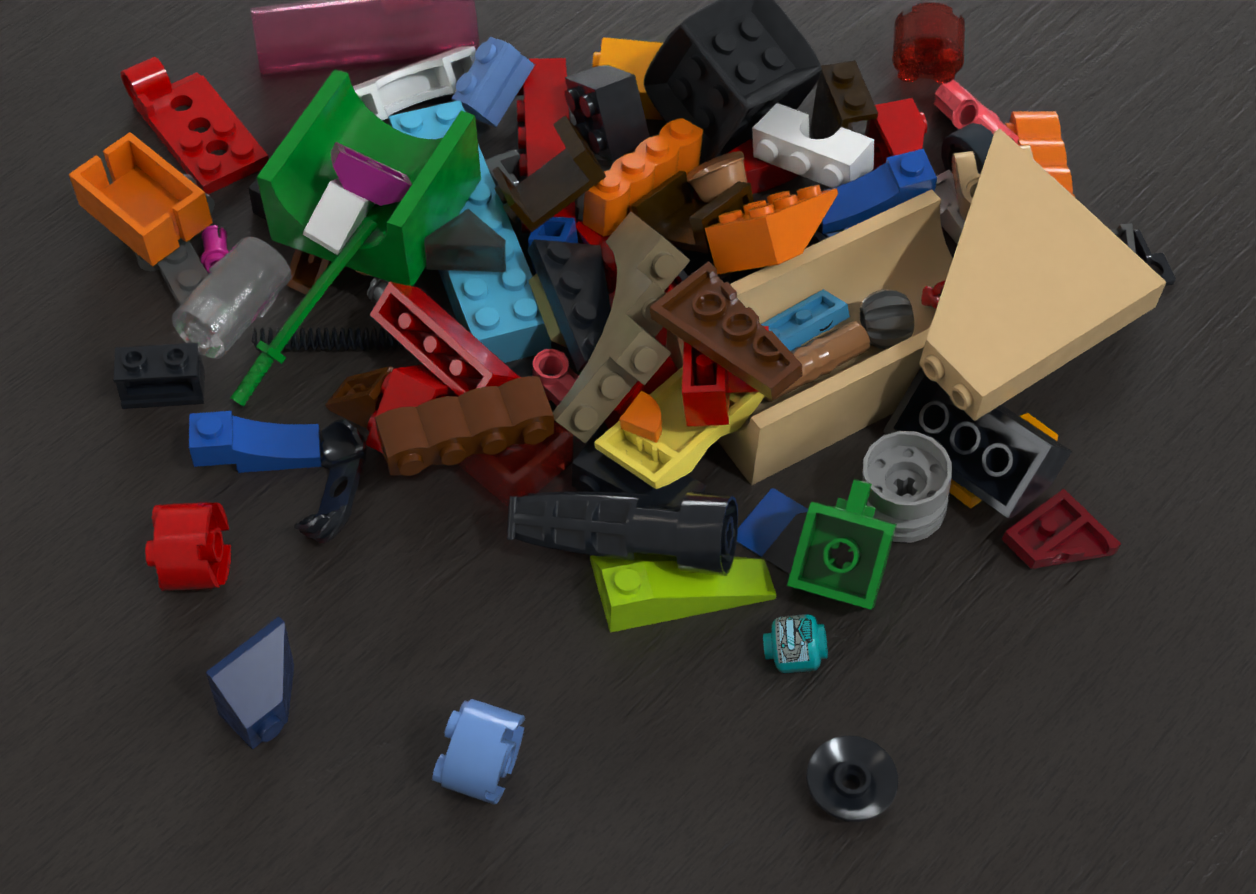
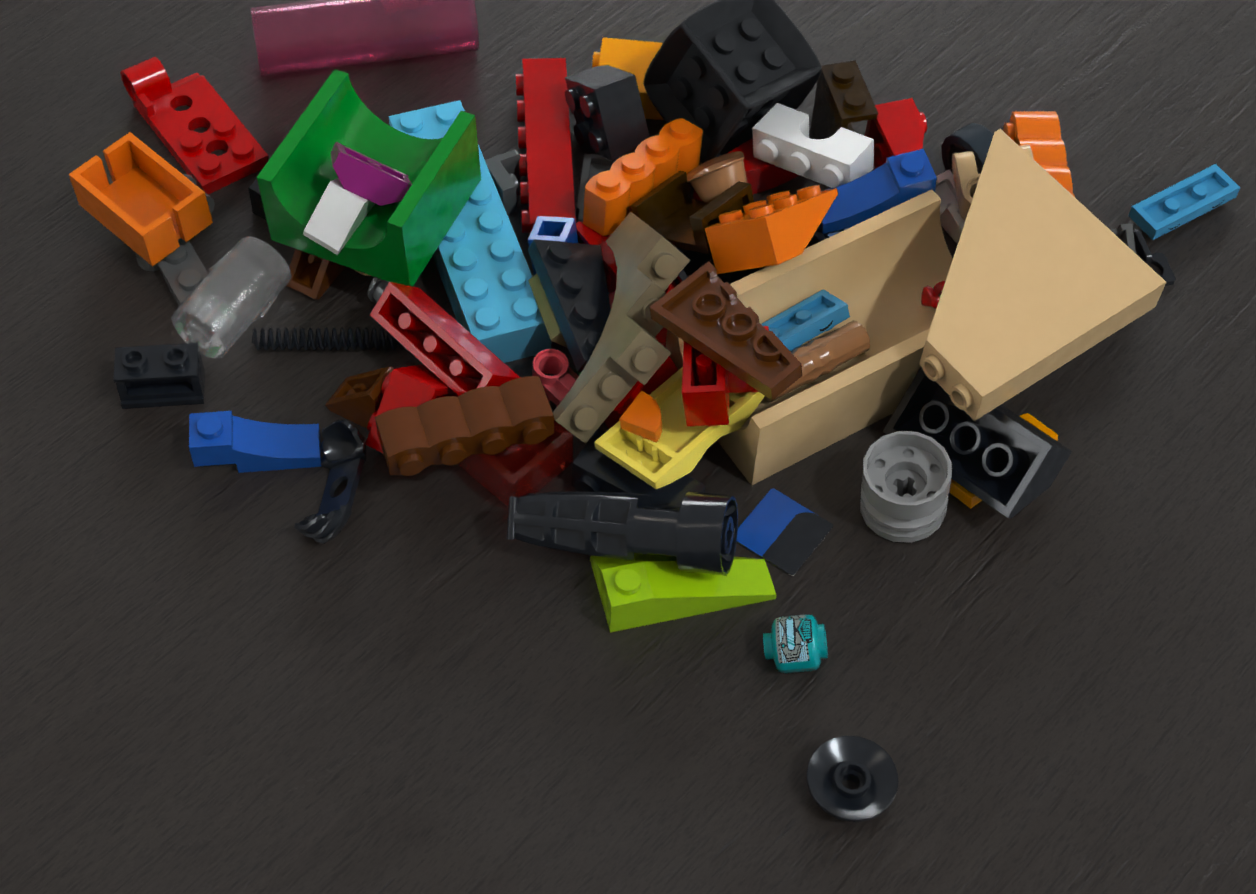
red brick [145,502,231,591] -> none
dark pink pin [201,225,232,275] -> none
dark blue slope [206,617,294,750] -> none
green sword [230,220,378,407] -> none
white arch [353,46,476,120] -> none
clear smoke slope [425,209,506,272] -> none
medium blue brick [432,699,525,805] -> none
medium blue brick [452,37,534,127] -> none
dark brown panel [492,115,606,233] -> none
green hinge [787,479,897,610] -> none
dark grey piece [860,289,914,349] -> none
clear red brick [892,3,965,84] -> none
coral piece [934,80,1019,143] -> none
dark red wing [1002,489,1121,569] -> none
none -> dark azure plate [1128,164,1240,240]

